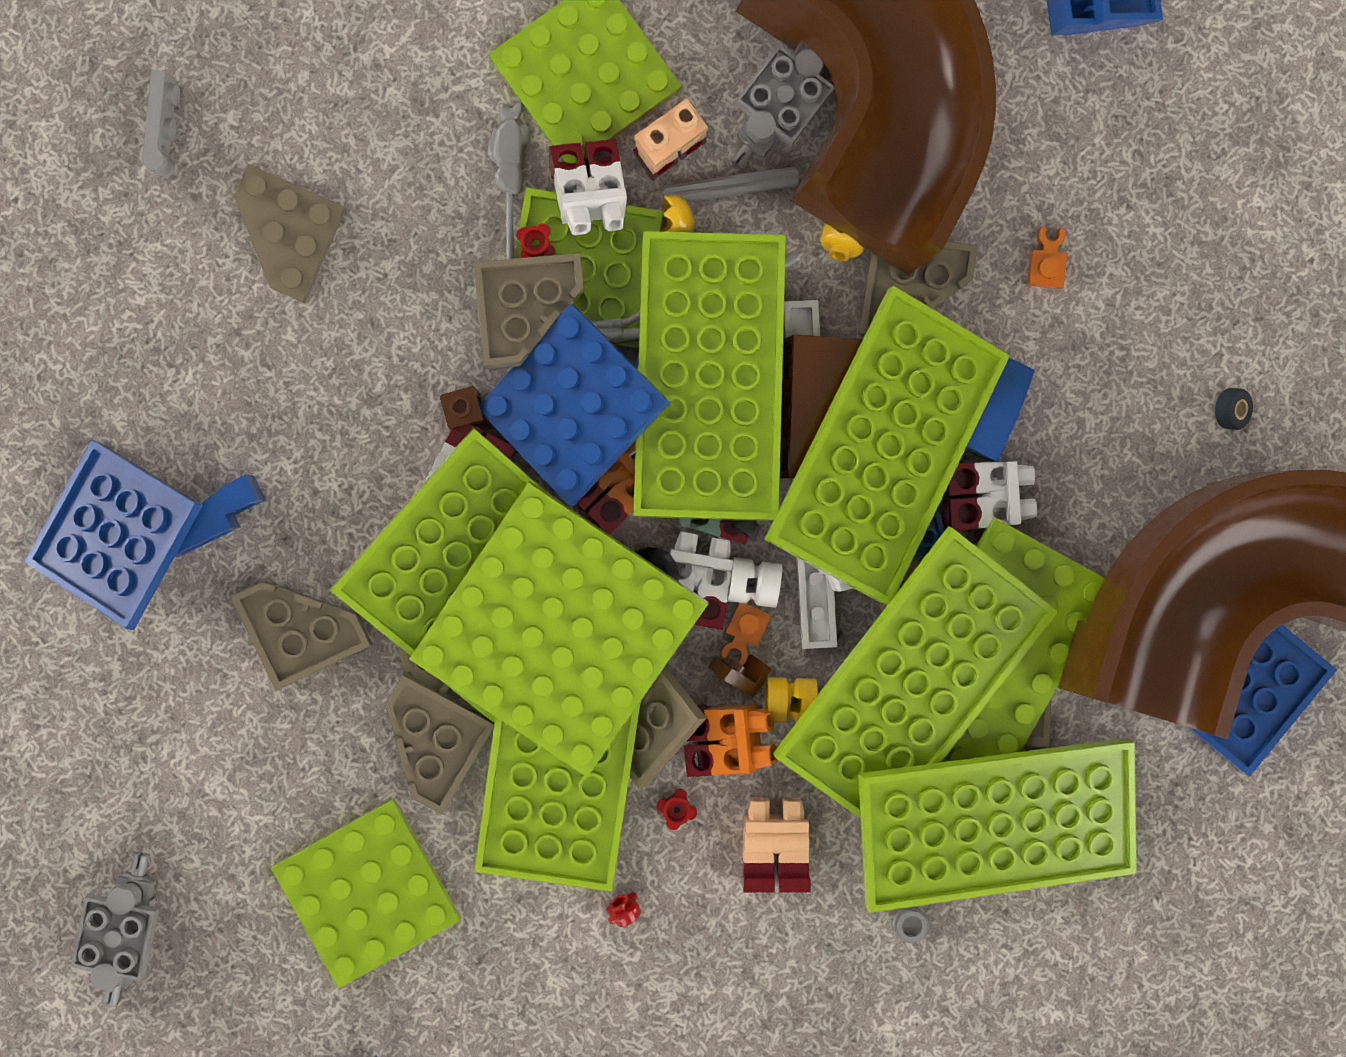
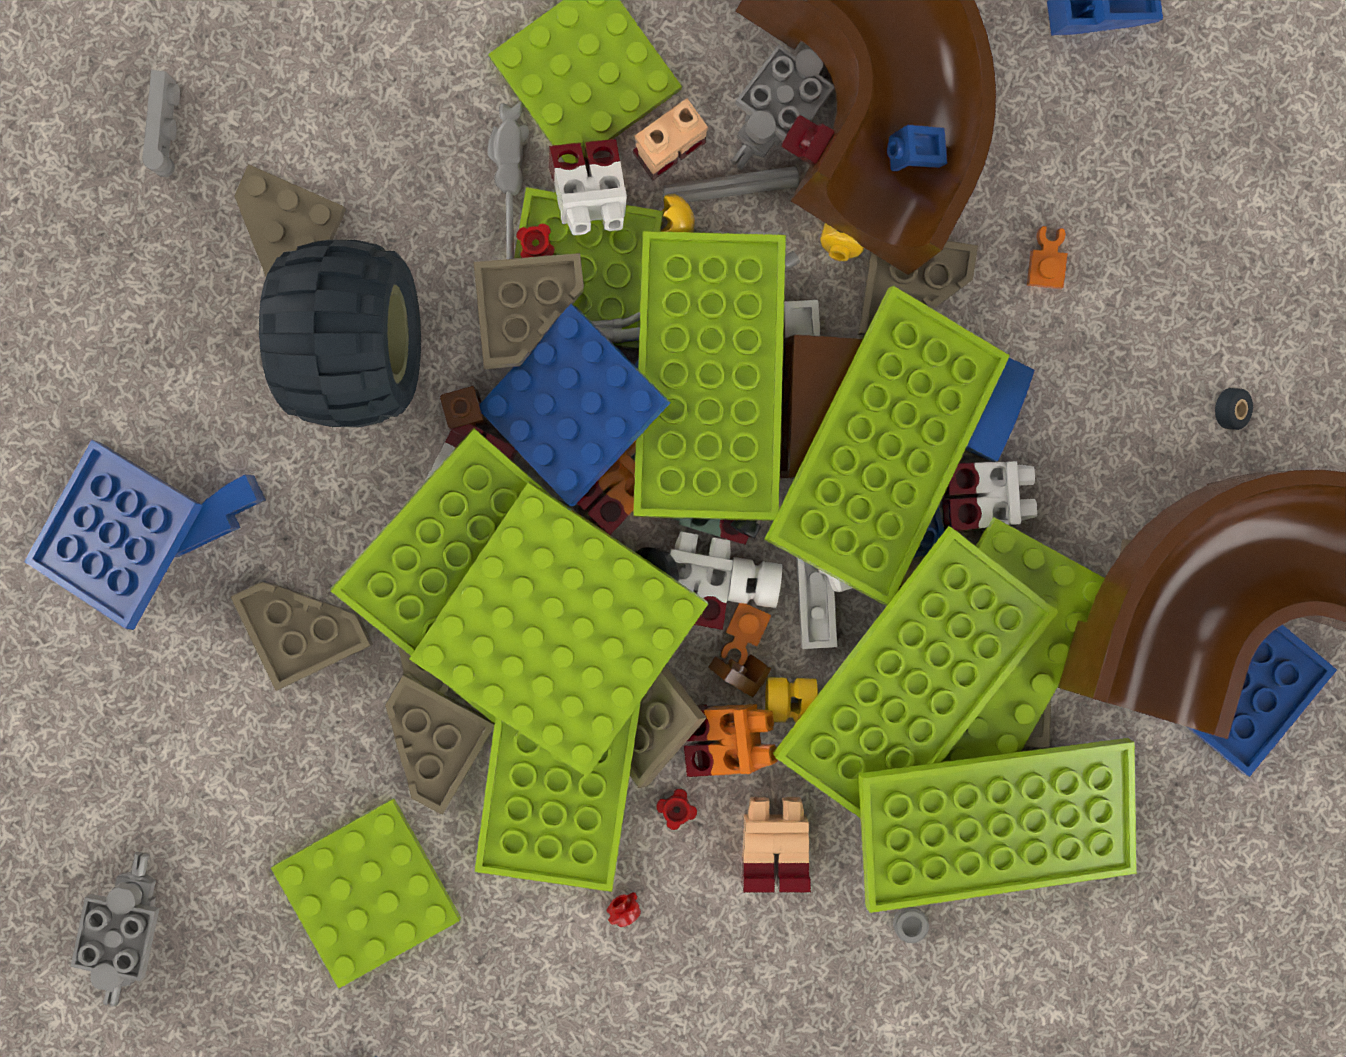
none -> black wheel [259,240,421,427]
none -> dark red bracket [781,115,835,165]
none -> blue bracket [887,125,947,171]

